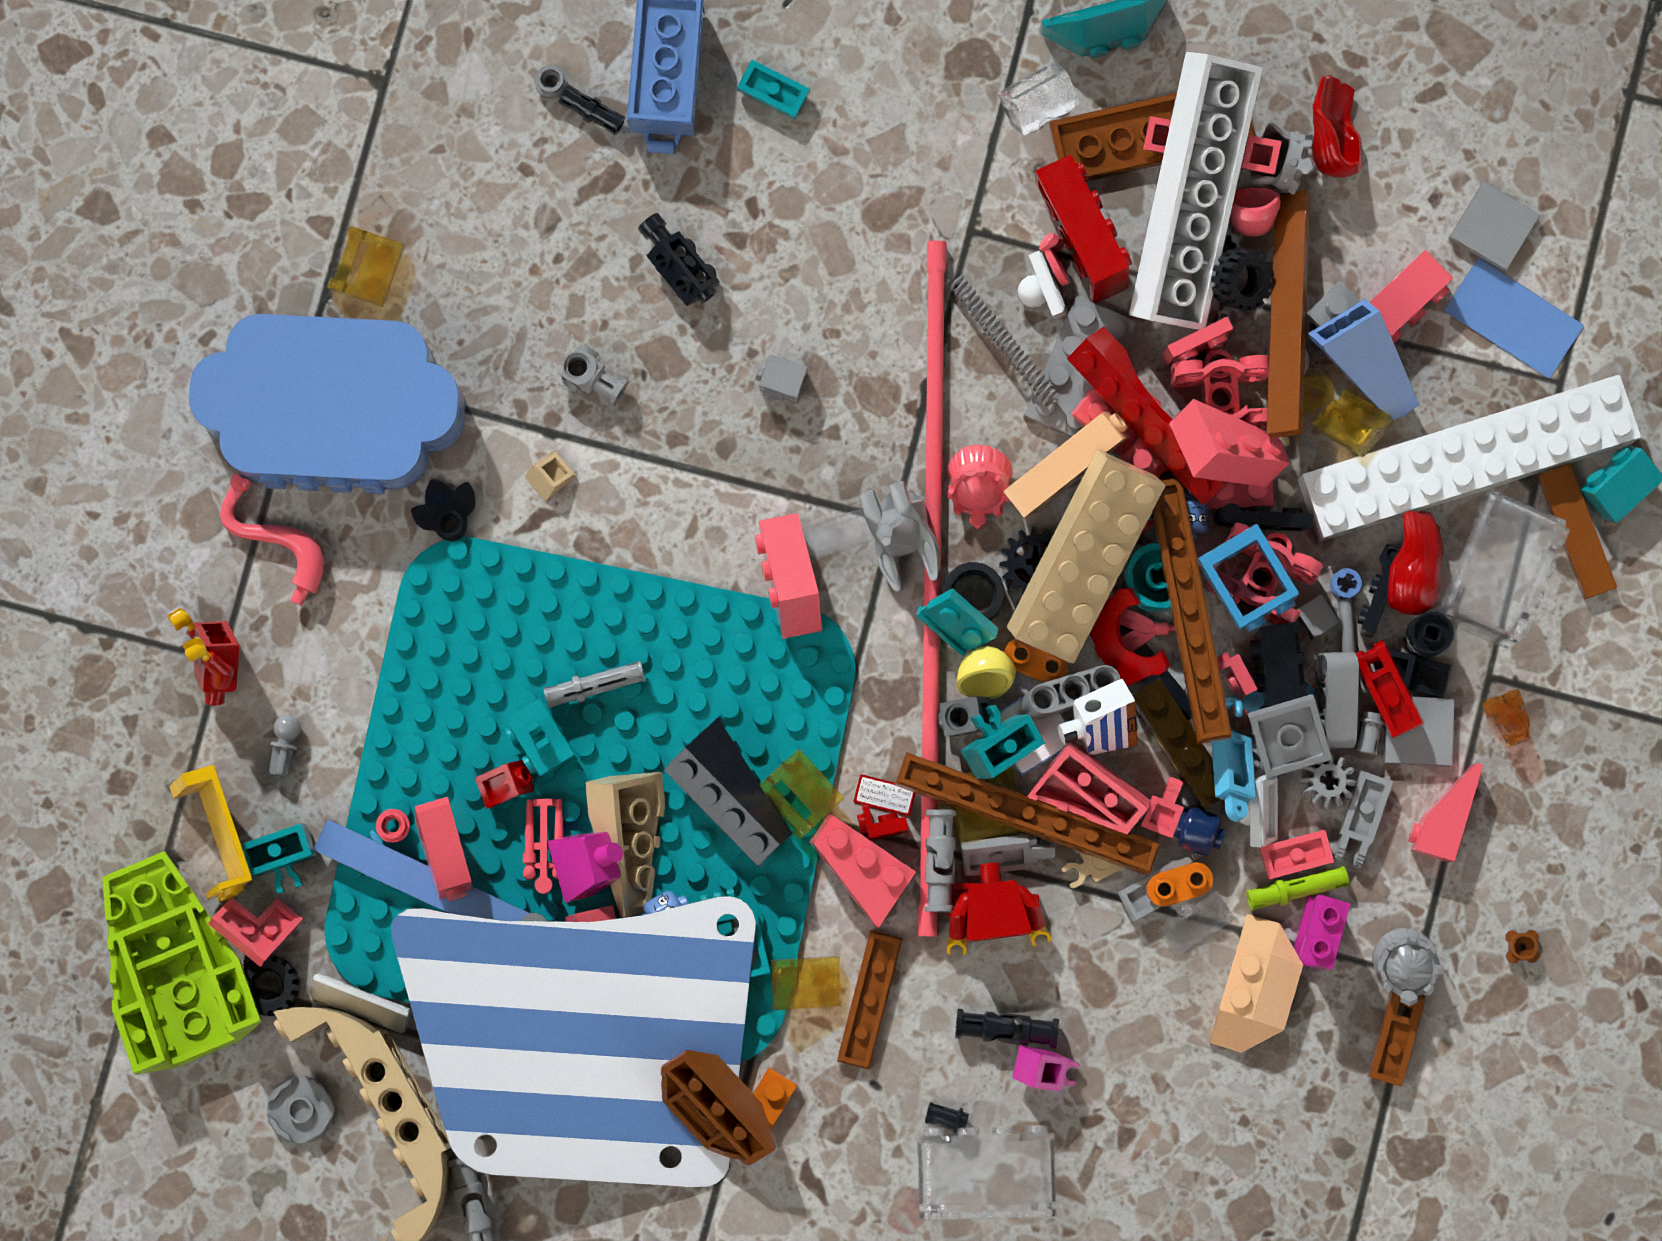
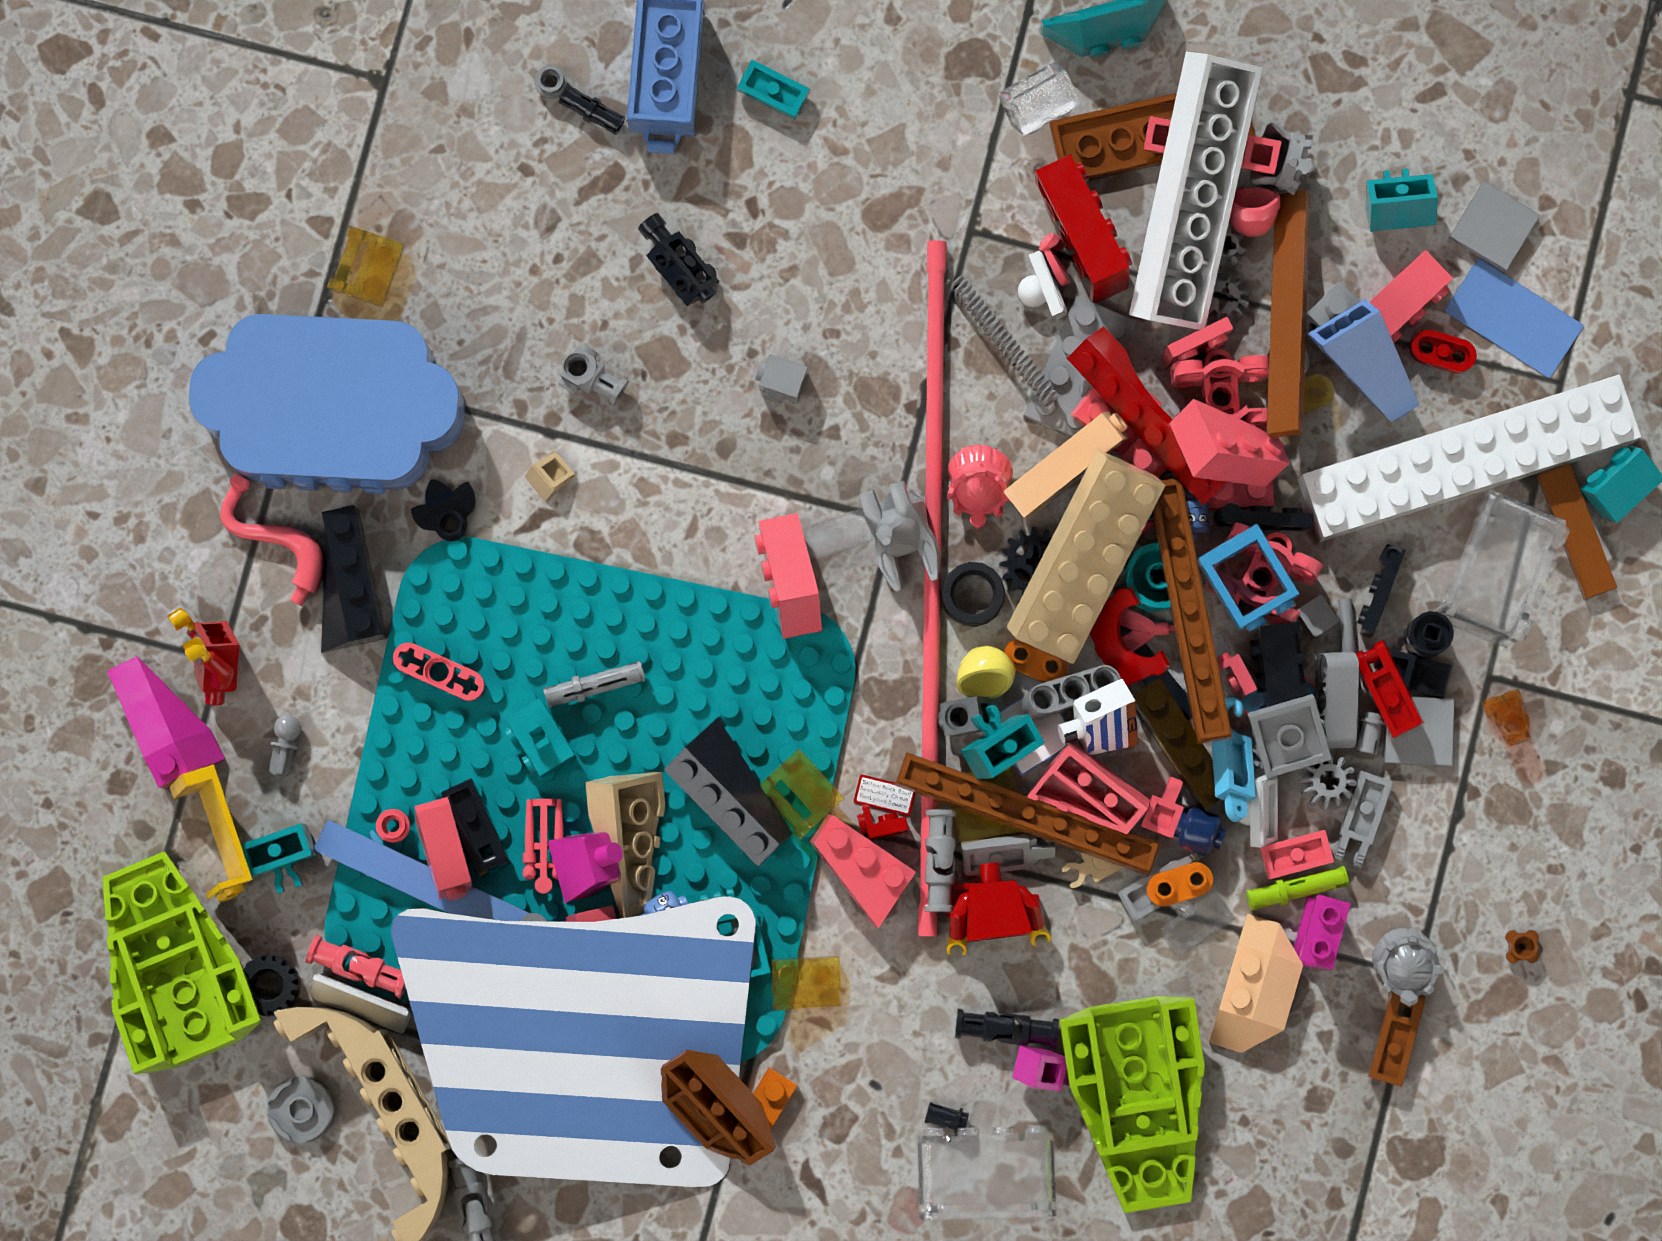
coral plate [208,897,303,967] -> none
red bracket [475,760,534,809] -> none
dark orange tile [837,930,903,1070] -> none
teal plate [916,588,999,656] -> none
black tyre [1211,248,1275,311] -> none
red hair [1311,75,1362,178] -> none
clear yellow plate [1312,389,1394,457] -> none
medium blue bush [1330,568,1362,599] -> none
red hair [1388,510,1444,615] -> none
coral slope [1408,763,1483,863] -> none
none -> dark pink wedge [107,656,226,790]
none -> coral piece [306,934,406,999]
none -> black wedge [321,505,387,653]
none -> coral beam [393,643,486,702]
none -> black plate [441,778,511,878]
none -> lime wedge [1059,996,1205,1213]
none -> teal brick [1365,168,1438,232]
none -> red plate [1409,330,1477,374]

